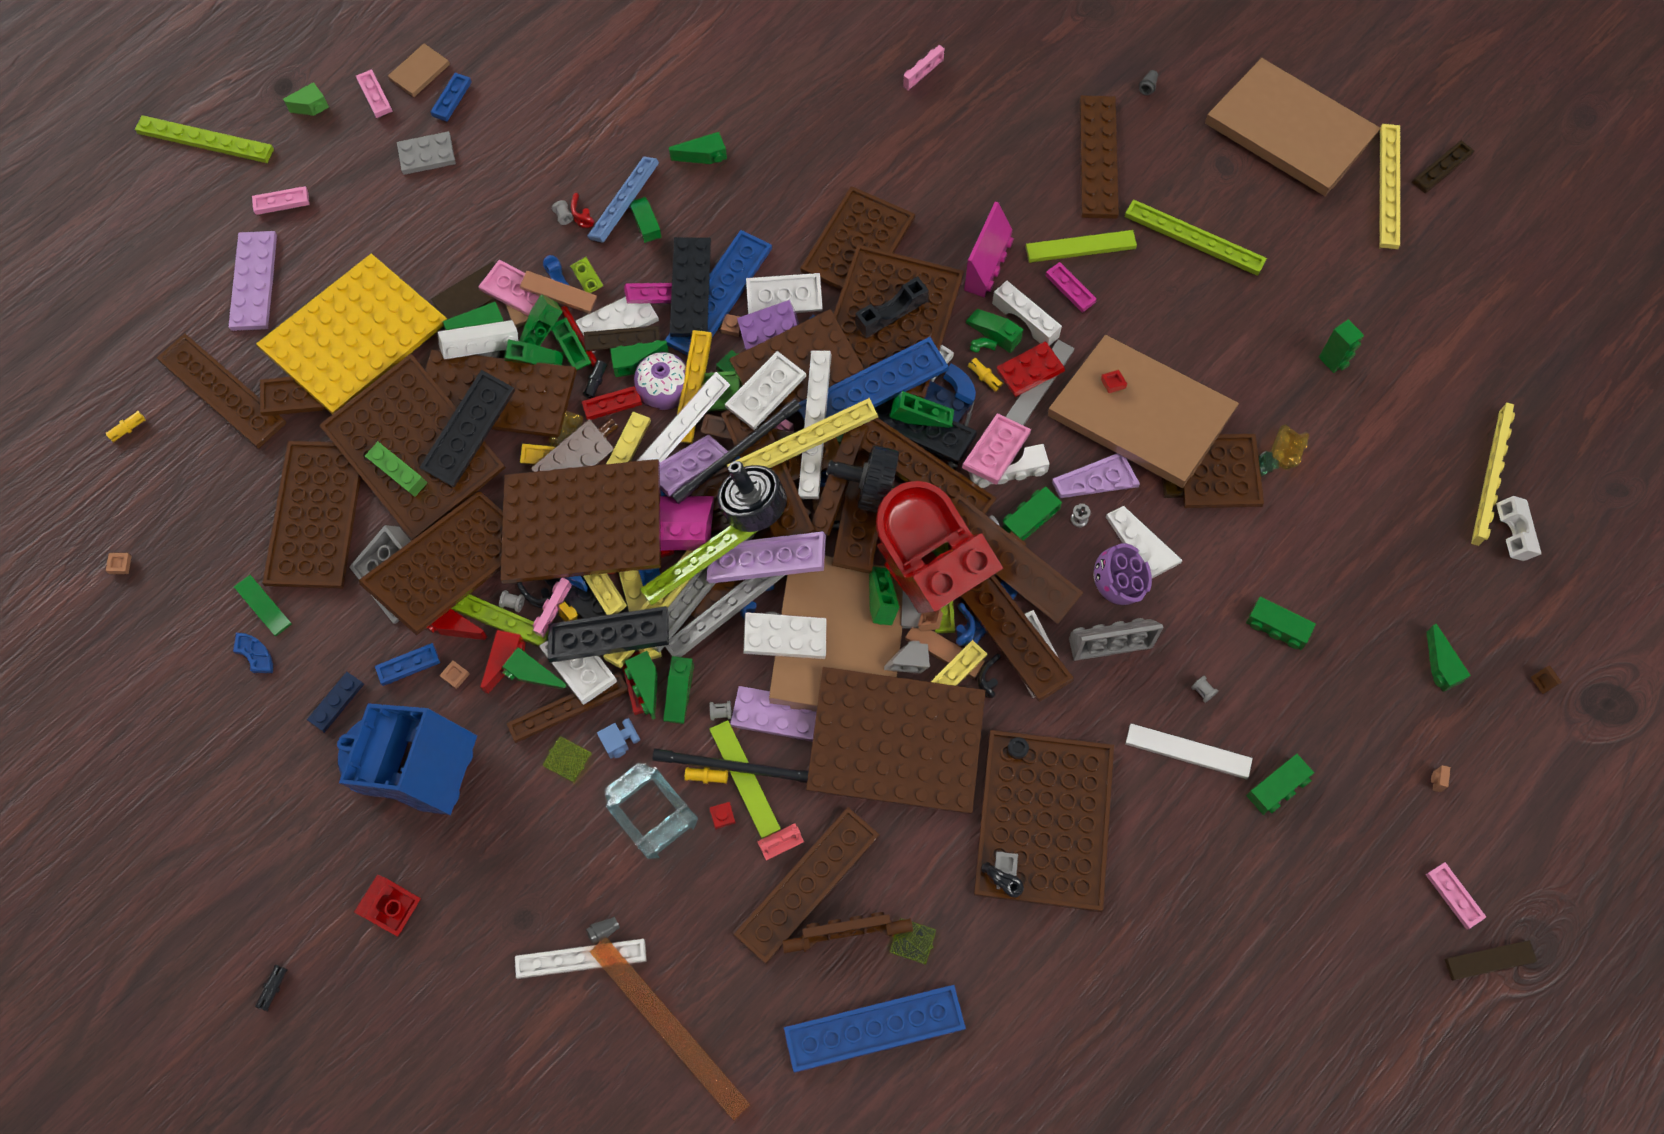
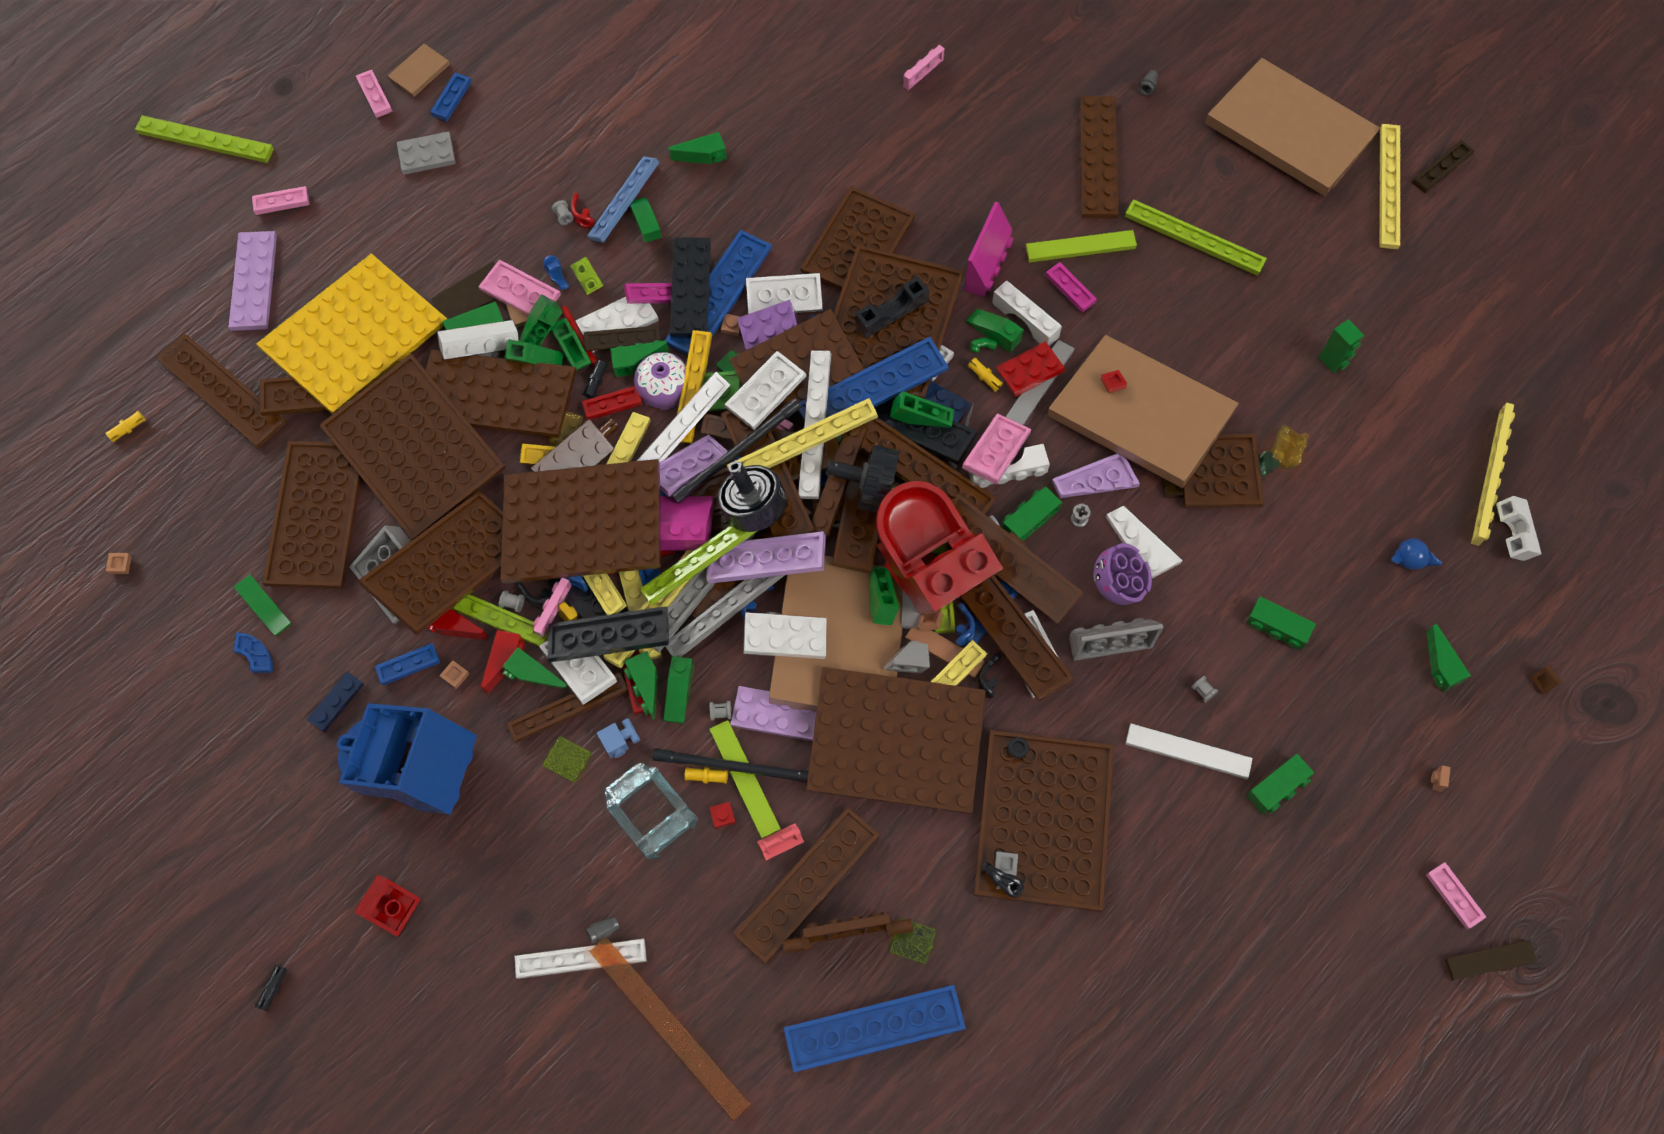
bright green slope [283,82,329,116] -> none
bright green arch [365,441,428,497] -> none
black plate [419,370,515,488] -> none
nougat tile [520,271,597,314] -> none
blue tile [943,363,976,405] -> none
none -> blue piece [1391,538,1442,570]

